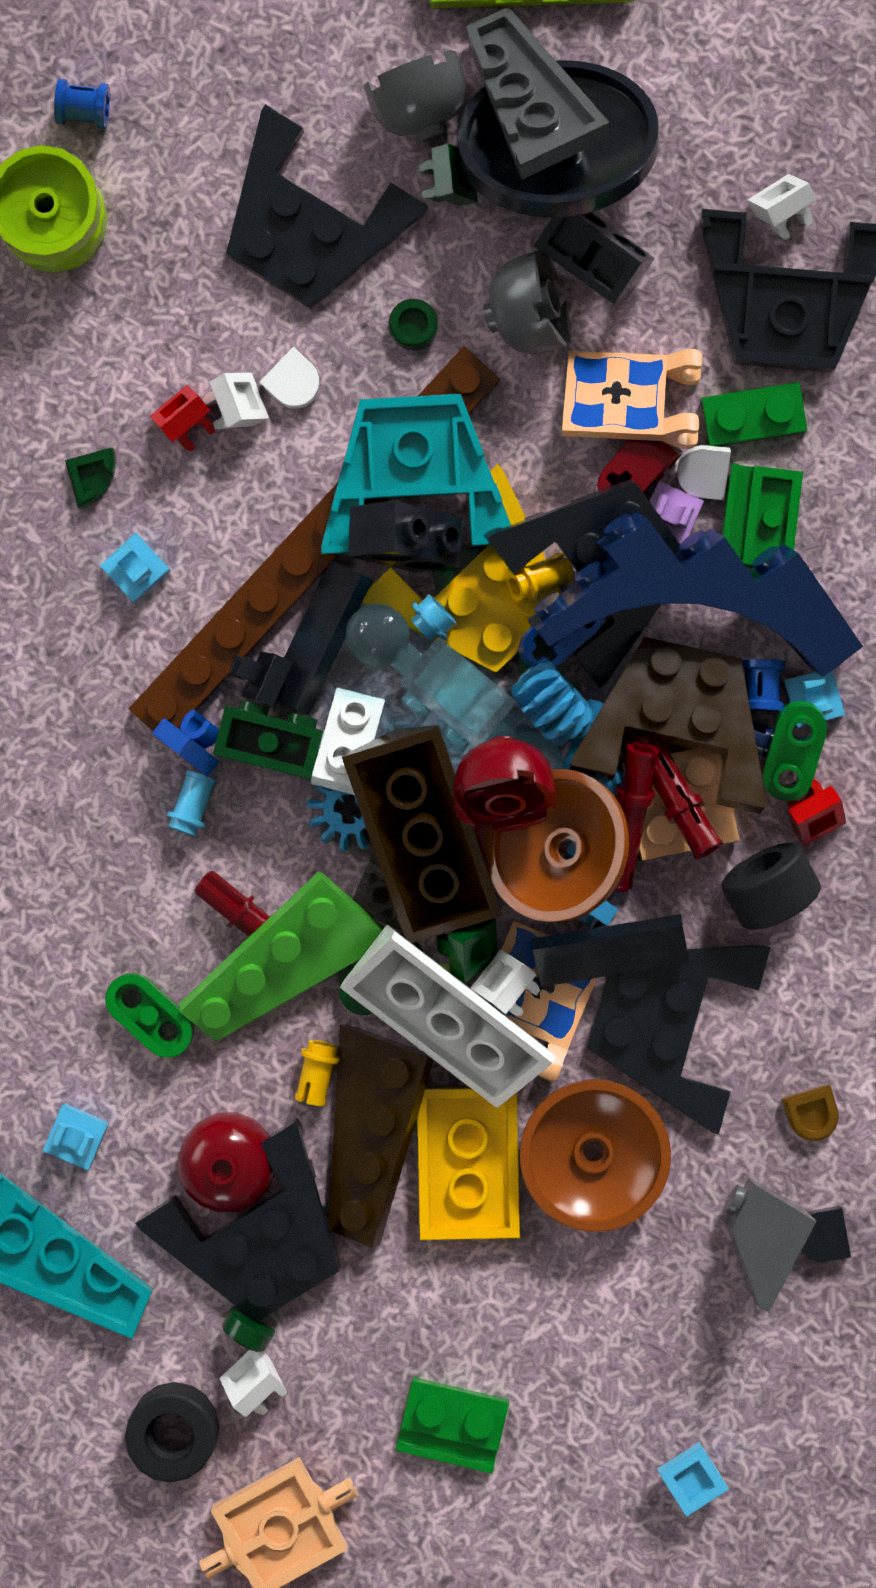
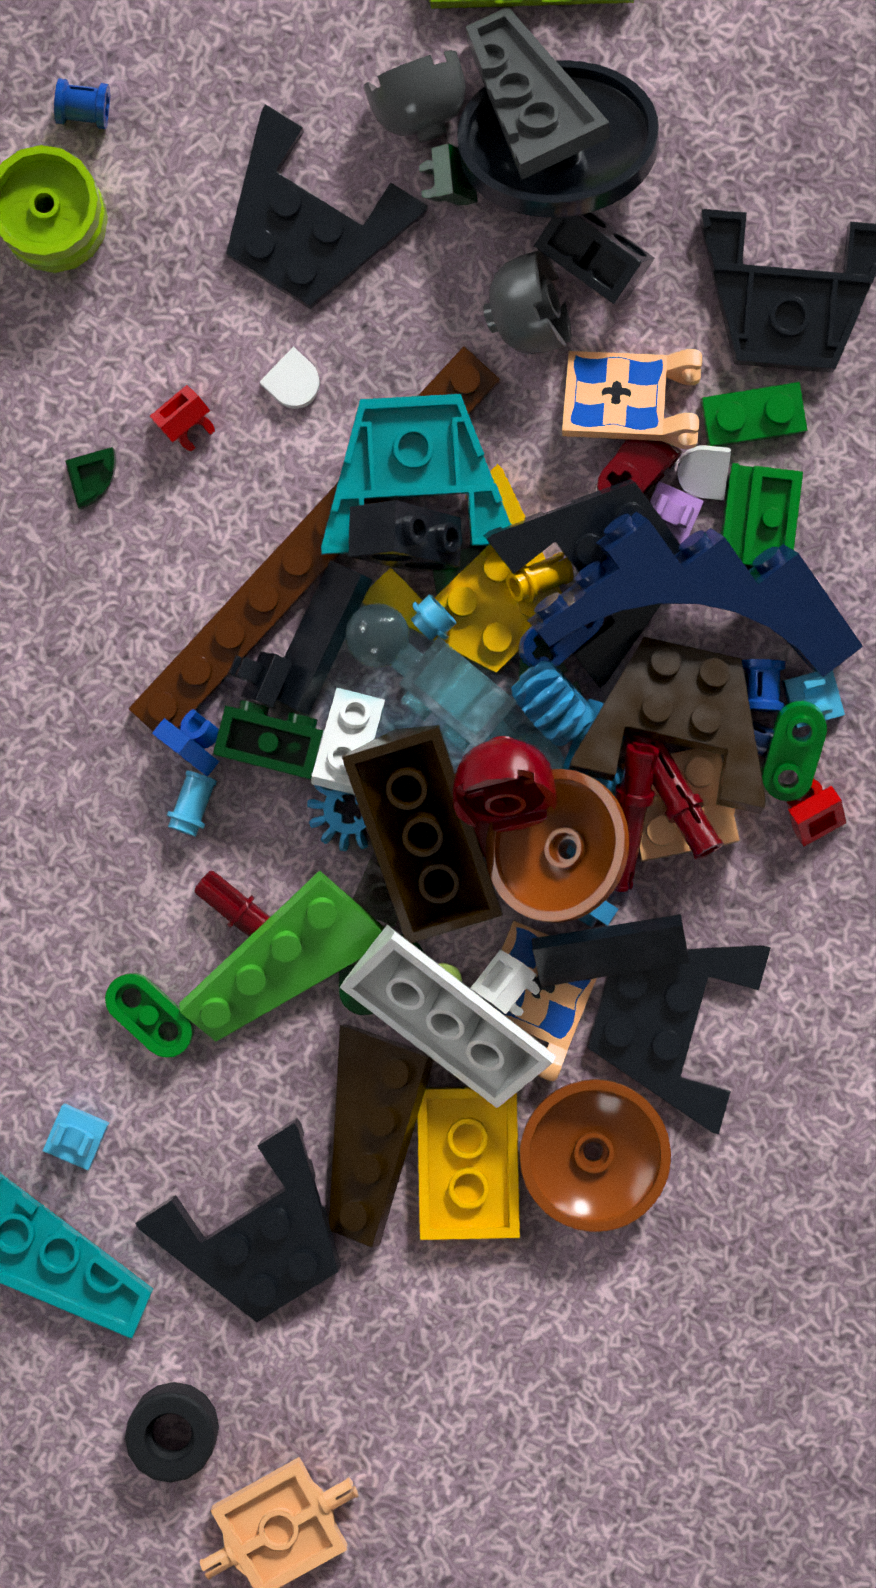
medium azure tile [100,532,171,603] -> none
dark red cylinder [178,1112,275,1212] -> none
white tile [202,373,269,429] -> none
white tile [219,1350,287,1417] -> none
dark green tile [222,1305,275,1352] -> none
yellow pin [294,1040,340,1106] -> none
dark green tile [389,299,438,350] -> none
green plate [396,1377,509,1474] -> none
dark green tile [436,918,497,983] -> none
medium azure tile [657,1442,729,1517] -> none
black tyre [721,843,821,930] -> none
dark grey slope [724,1178,817,1313] -> none
white tile [748,174,816,240] -> none
pearl gold tile [781,1084,839,1141] -> none
black tile [801,1206,851,1262] -> none

